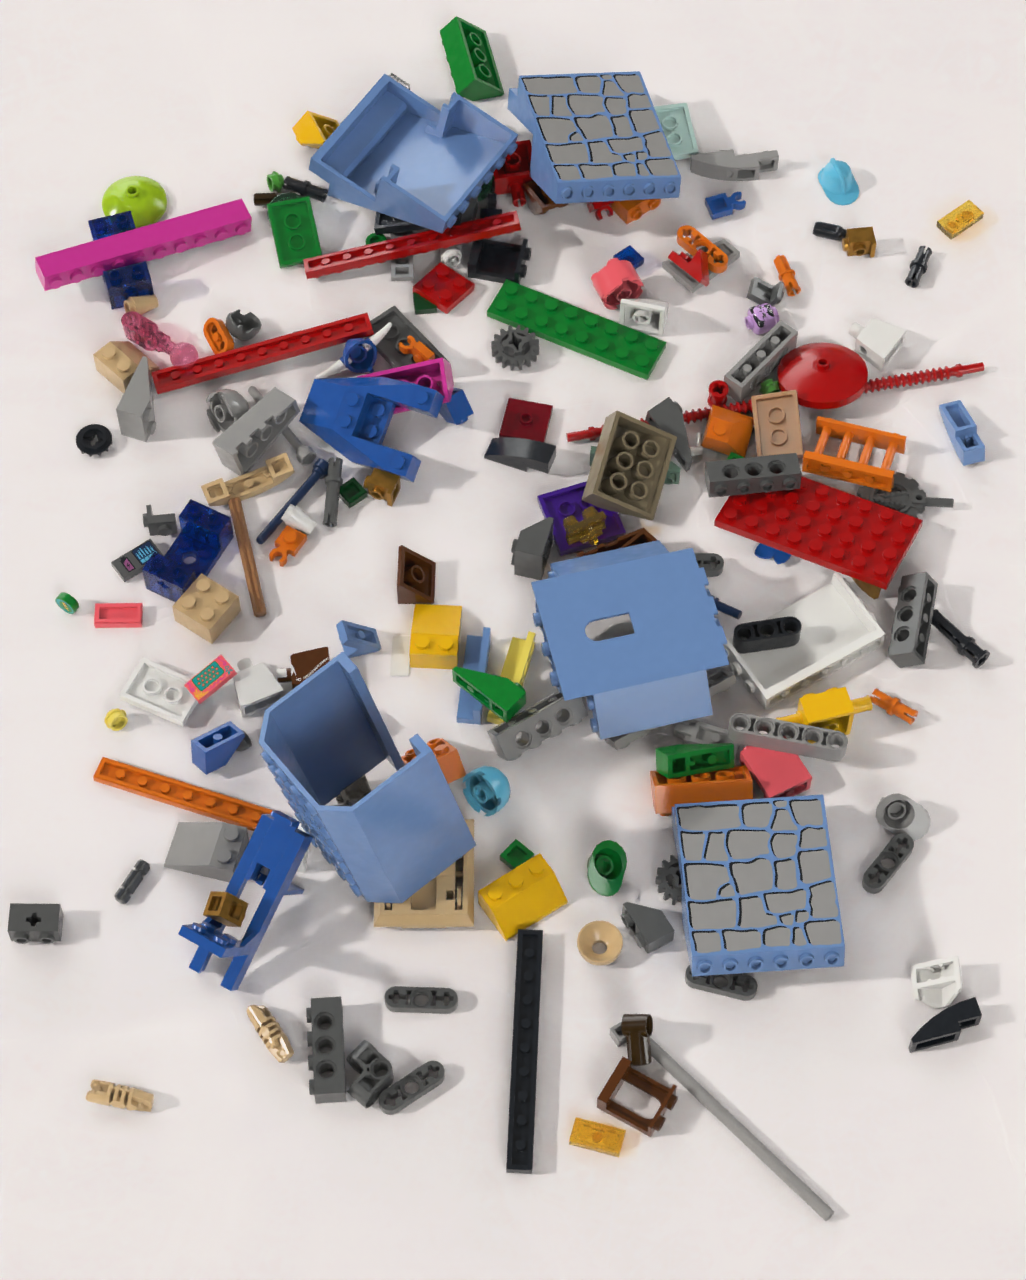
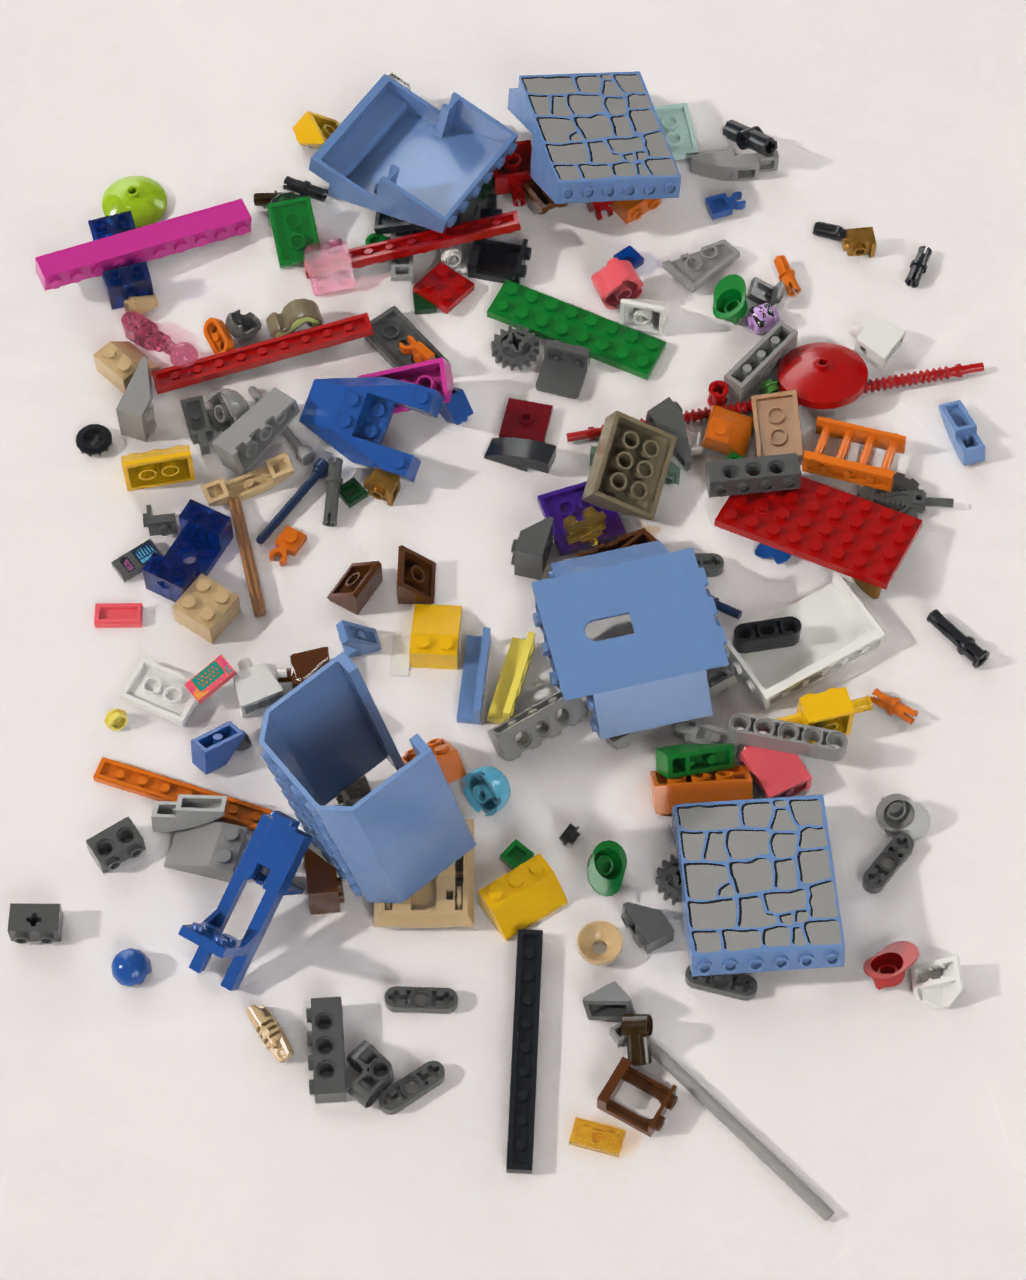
green tile [55,592,79,614] -> none
tan hinge [85,1079,154,1112] -> none
dark grey axle [114,859,150,904] -> none
pearl gold brick [203,891,249,927] -> none
bright green plate [267,171,284,192] -> none
white cone [281,504,317,534] -> none
blue helmet [316,322,392,379] -> none
green slope [440,16,504,101] -> none
green slope [452,666,526,723] -> none
red slope [667,249,709,287] -> none
orange beam [677,225,728,273] -> none
medium azure piece [818,158,859,205] -> none
dark grey brick [888,572,938,668] -> none
black slope [908,997,982,1053] -> none
clear yellow plate [936,200,984,240] -> none
none -> dark grey brick [86,816,146,873]
none -> blue hair [111,948,152,987]
none -> yellow slope [121,445,195,491]
none -> light grey slope [151,794,228,832]
none -> dark grey hinge [180,395,213,455]
none -> dark tan animal [266,298,323,338]
none -> clear pink bracket [304,238,356,296]
none -> reddish brown slope [305,848,345,915]
none -> reddish brown slope [327,561,383,615]
none -> dark grey bracket [535,339,590,399]
none -> black plate [559,823,580,845]
none -> dark grey slope [582,981,636,1021]
none -> green piece [713,274,748,325]
none -> black piece [723,120,777,157]
none -> red piece [863,941,919,990]

